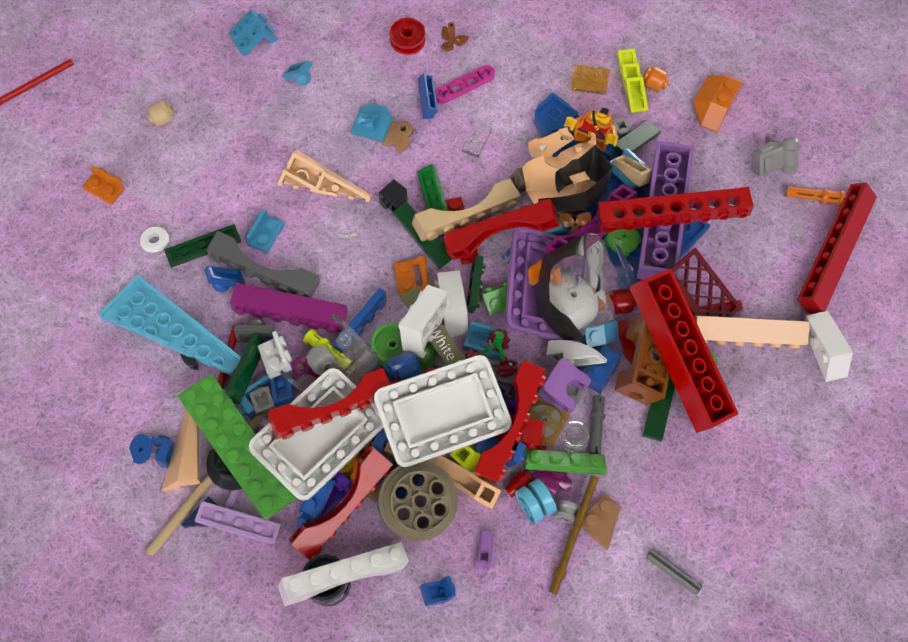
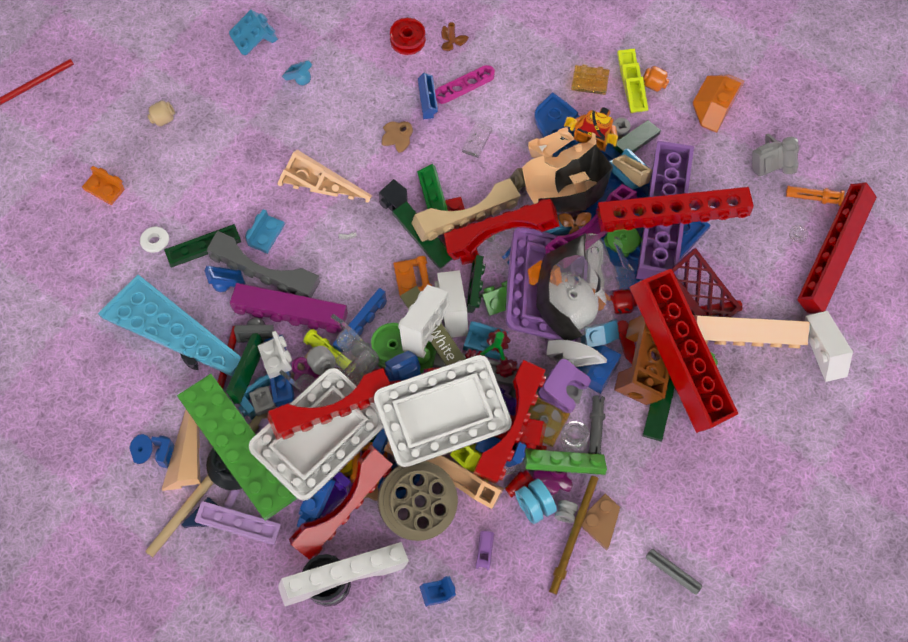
dark azure piece [351,103,393,142] -> none

